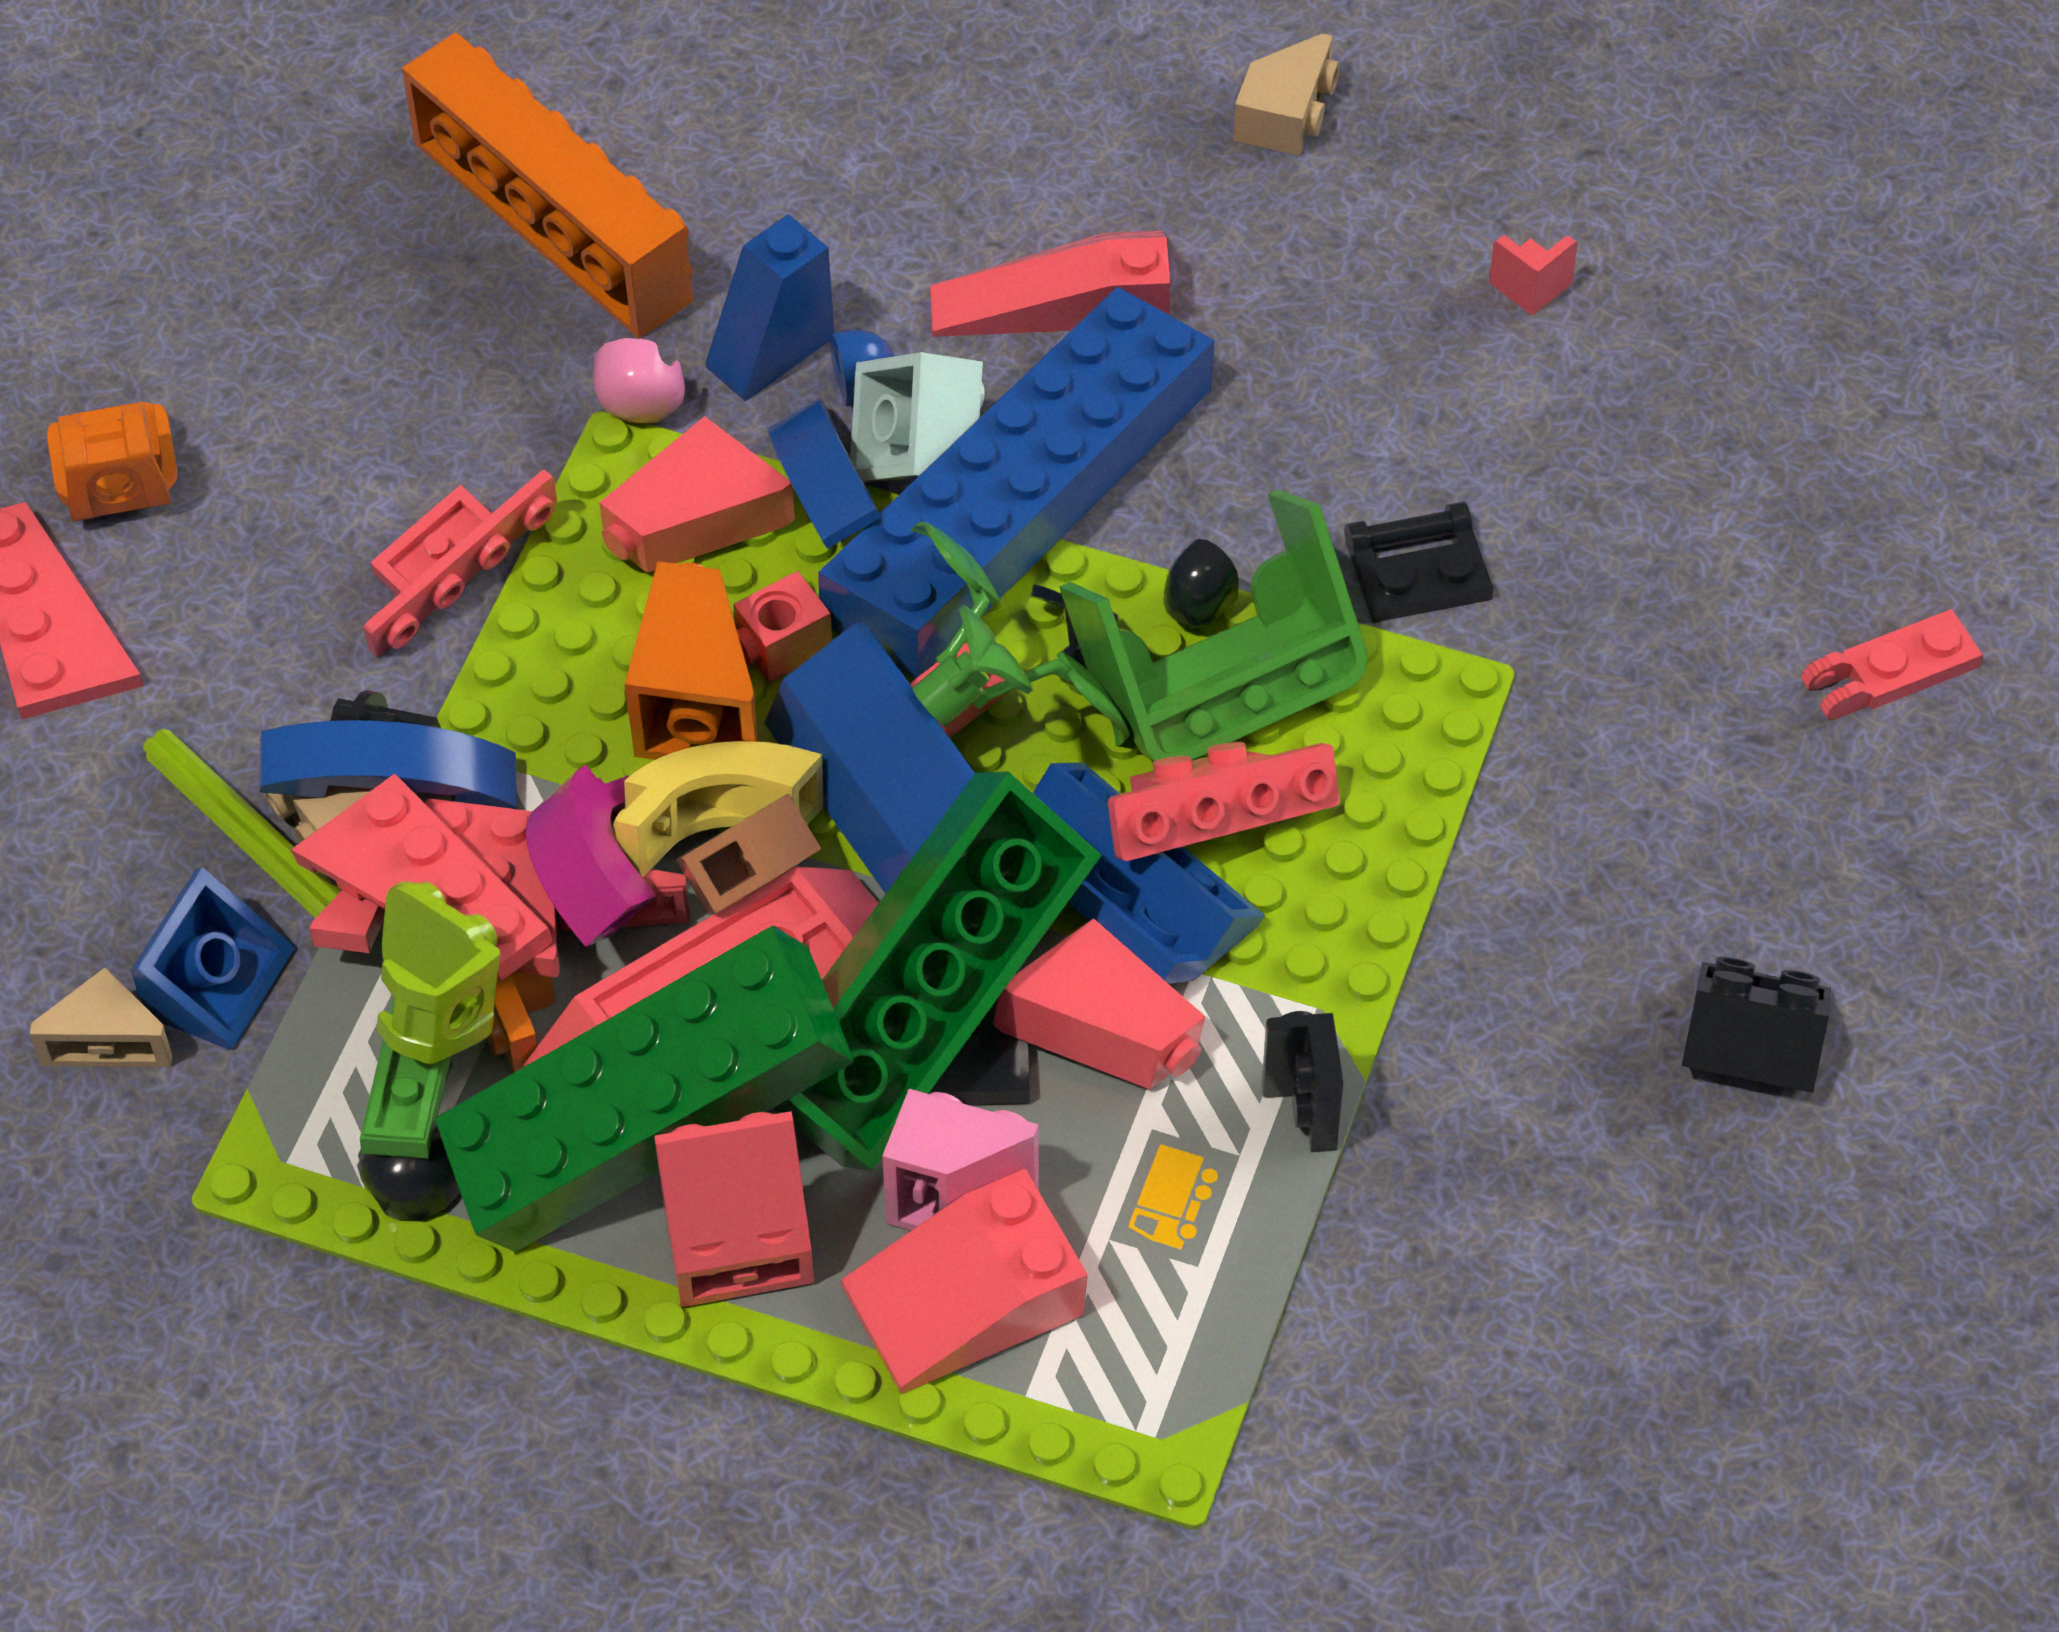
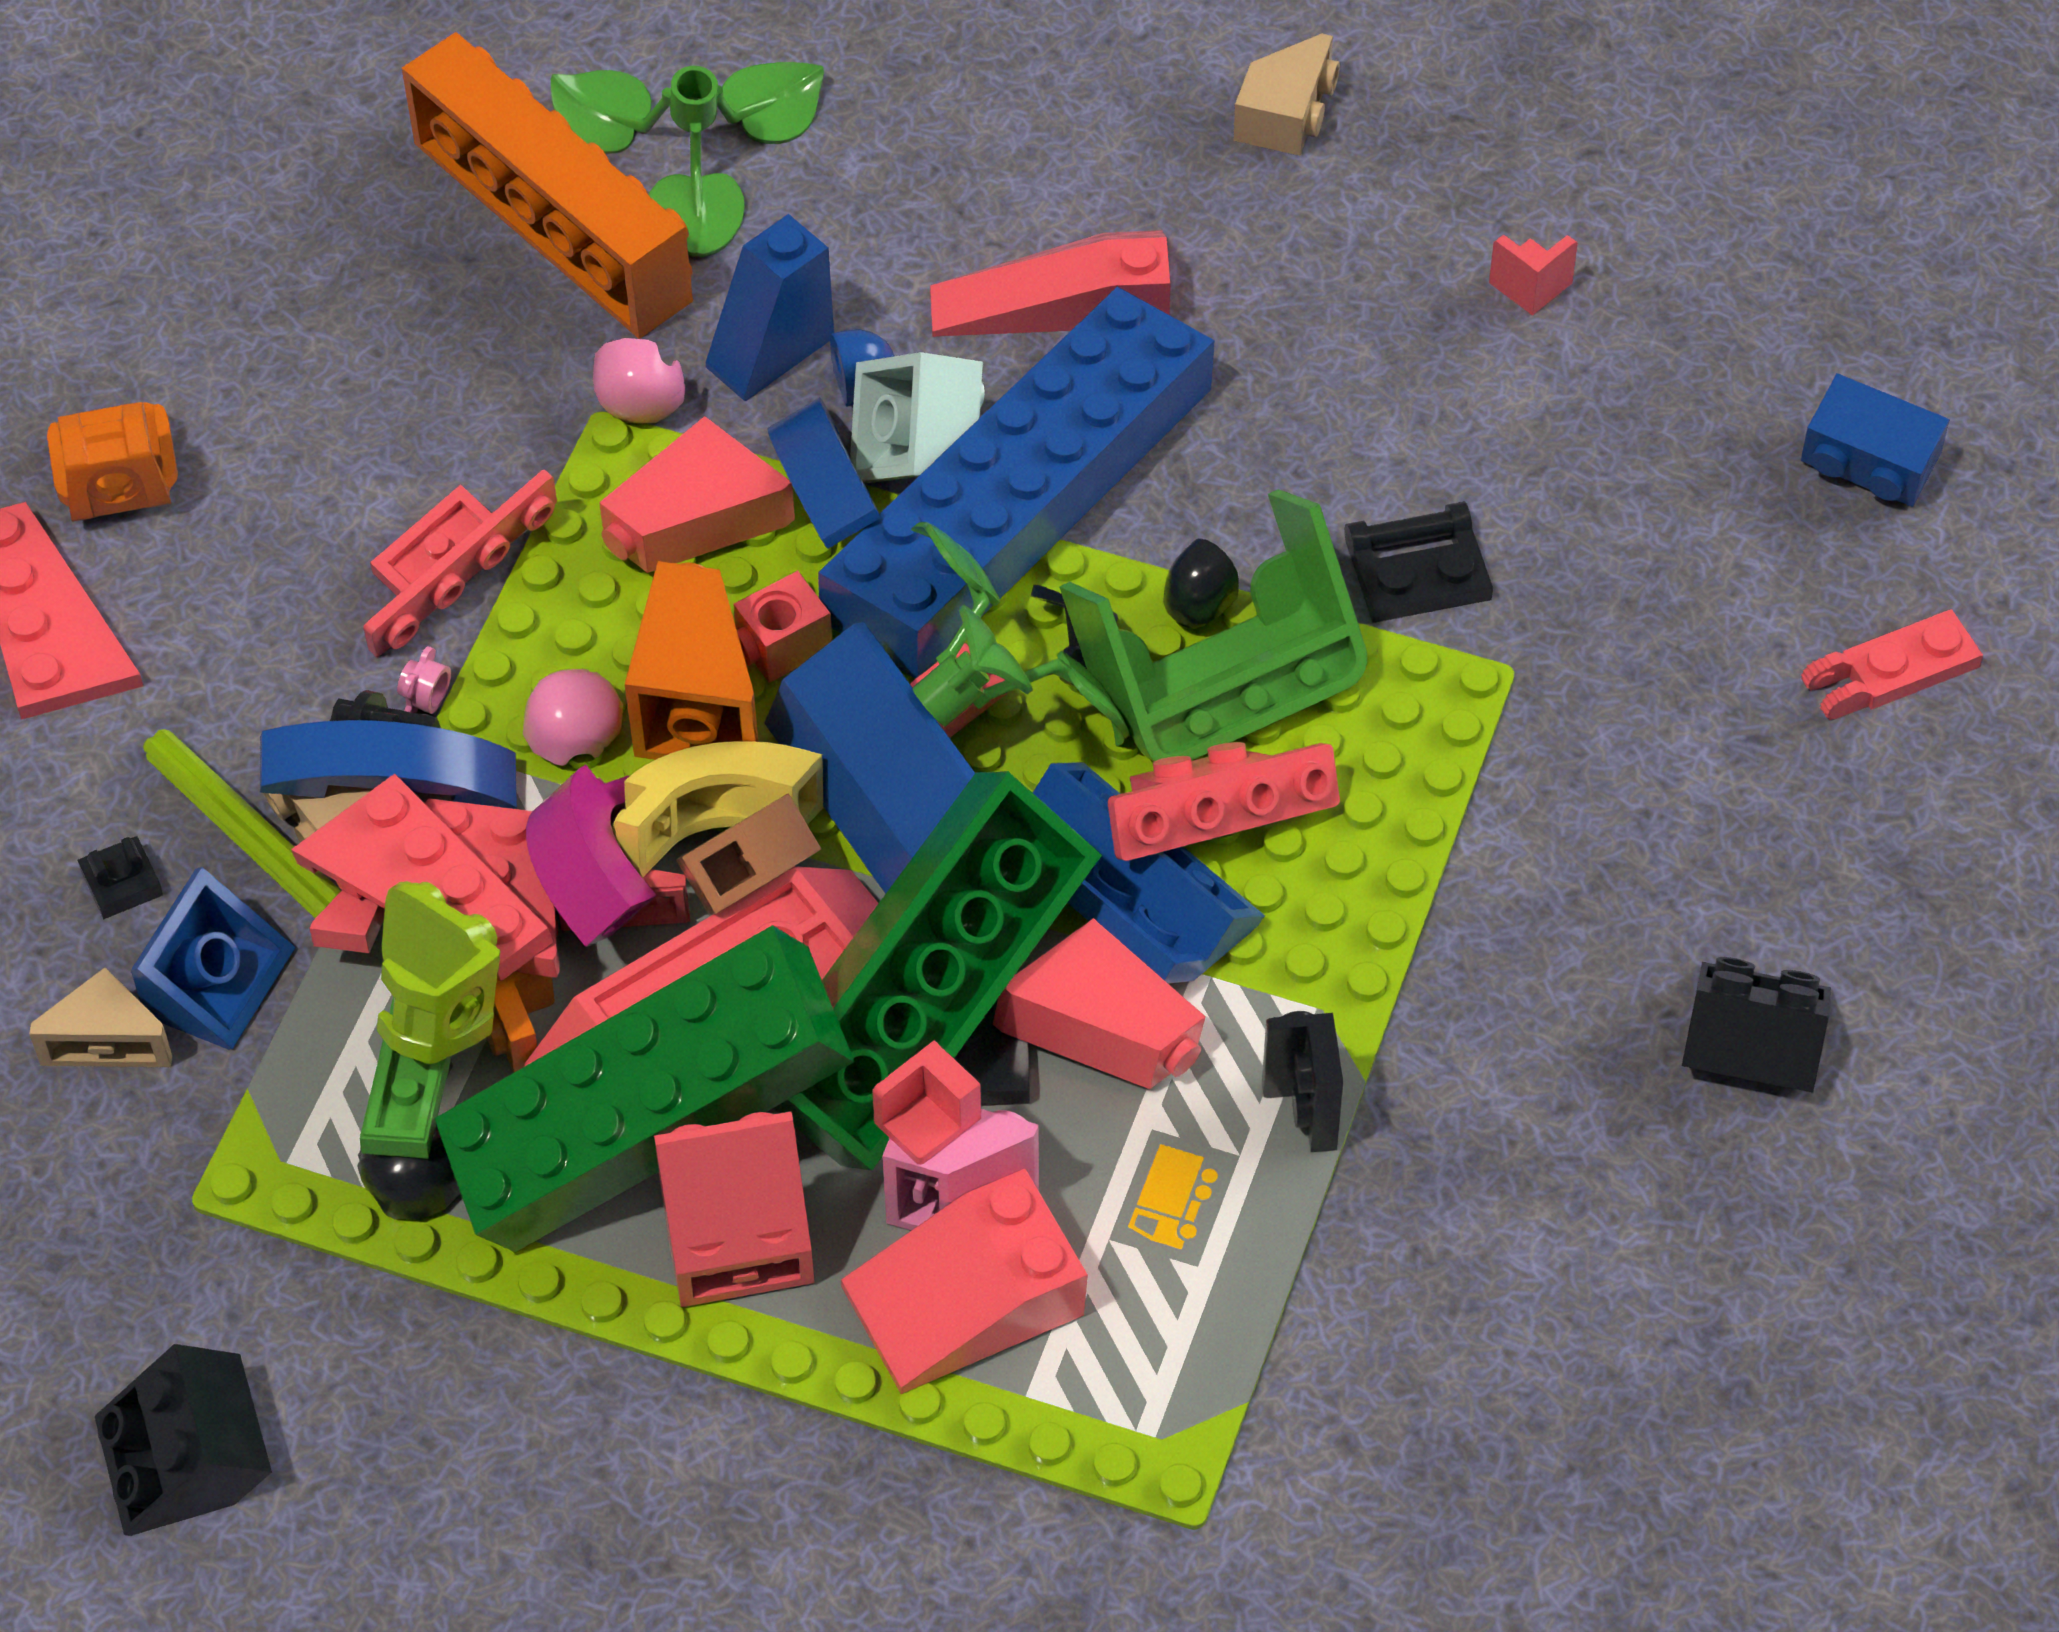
none -> black tile [77,836,163,920]
none -> black slope [94,1344,272,1536]
none -> bright pink plate [397,646,451,714]
none -> bright pink hair [523,669,623,766]
none -> bright green plant [551,62,824,257]
none -> coral panel [872,1040,981,1165]
none -> blue brick [1801,373,1950,507]

